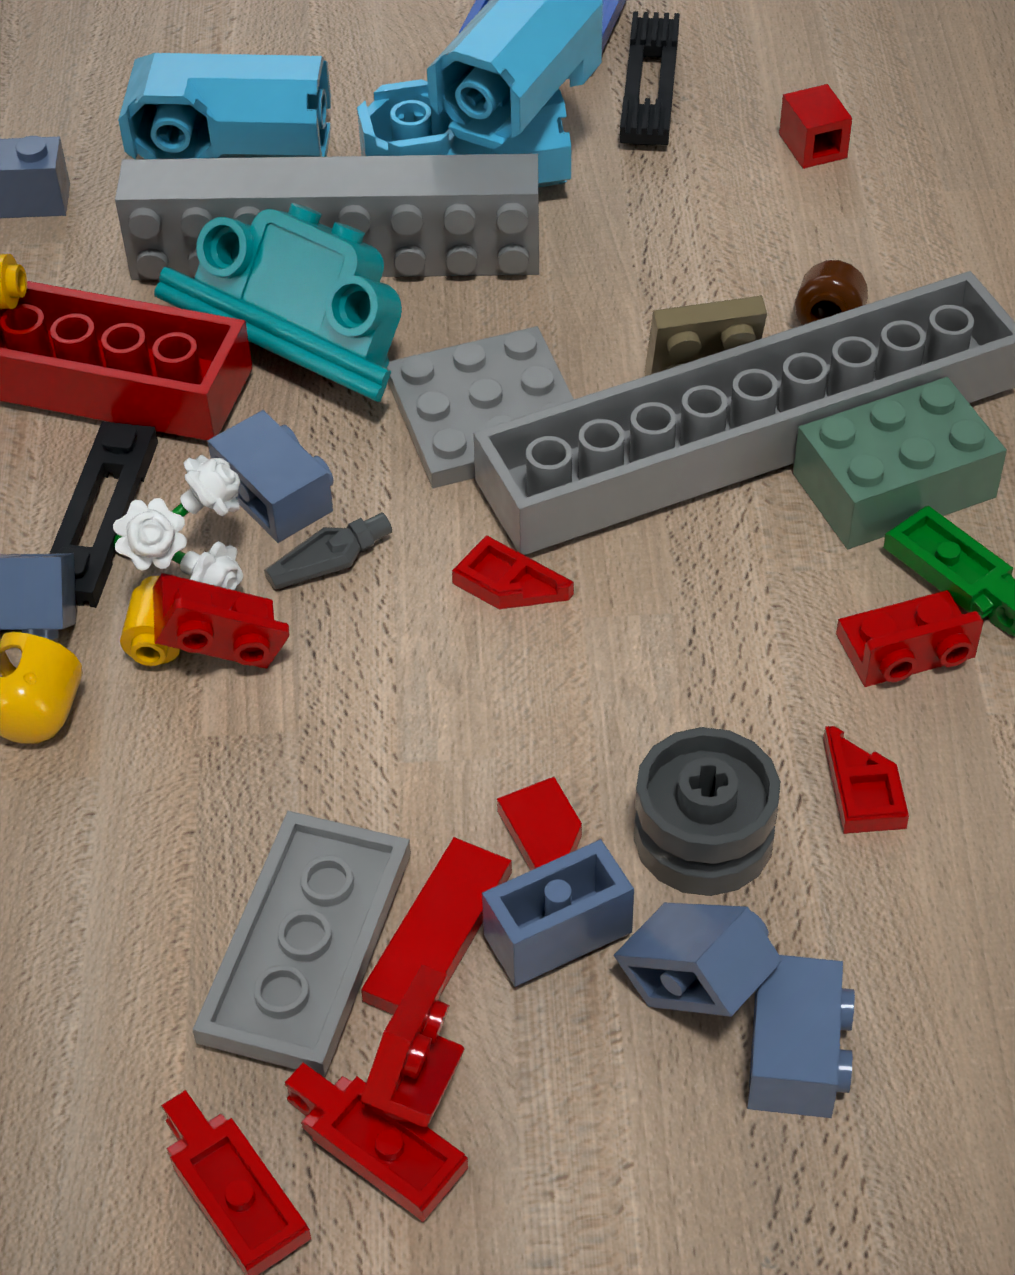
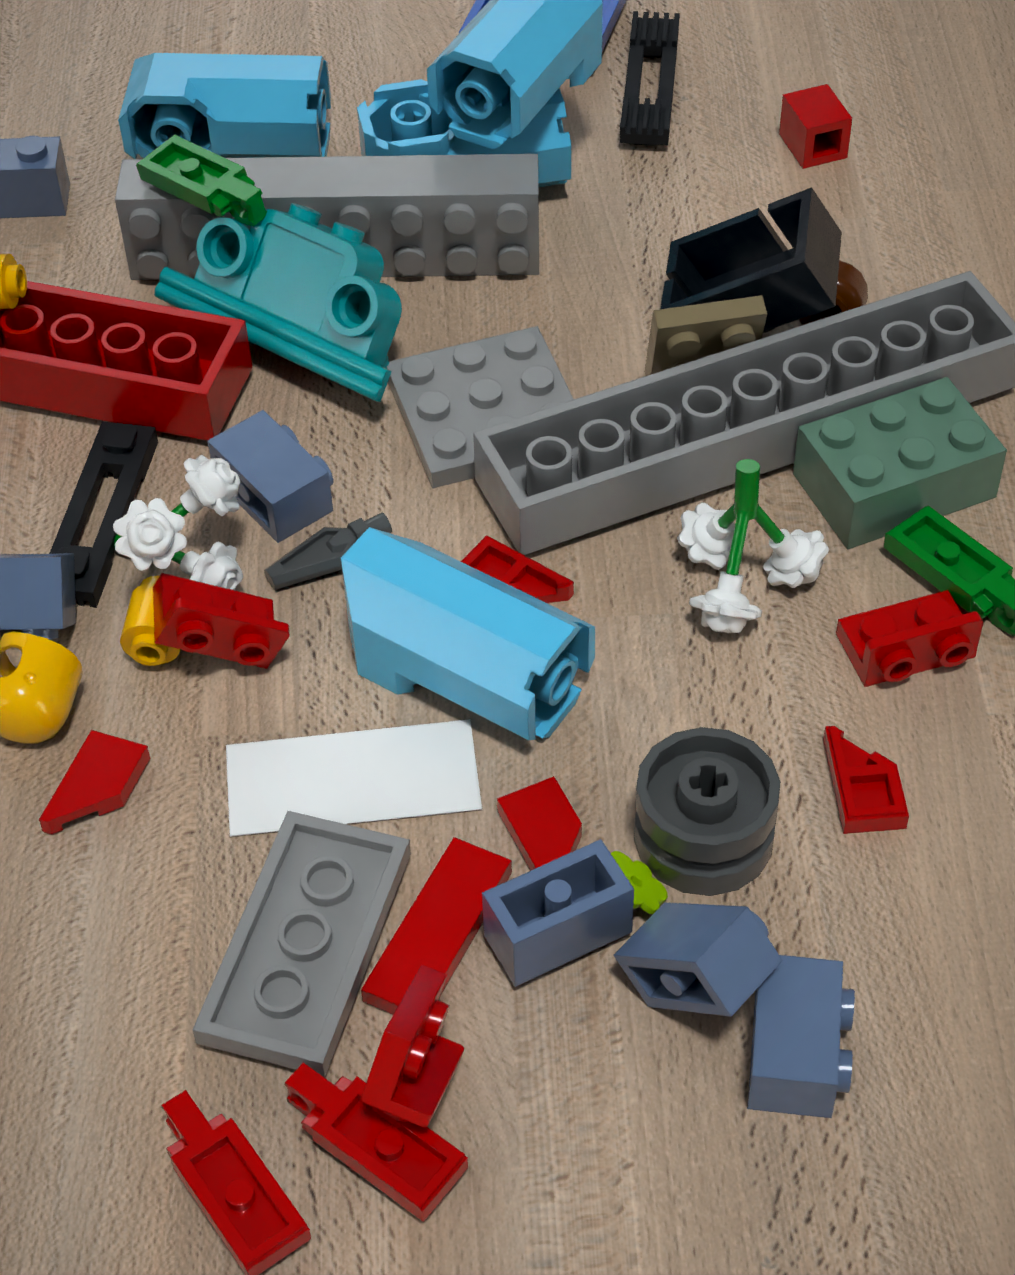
none -> red tile [39,730,151,835]
none -> green hinge [136,134,267,227]
none -> white sticker [226,719,482,837]
none -> medium azure brick [341,527,595,740]
none -> lime plant [611,851,668,914]
none -> black piece [660,187,842,333]
none -> white plant [677,459,829,634]

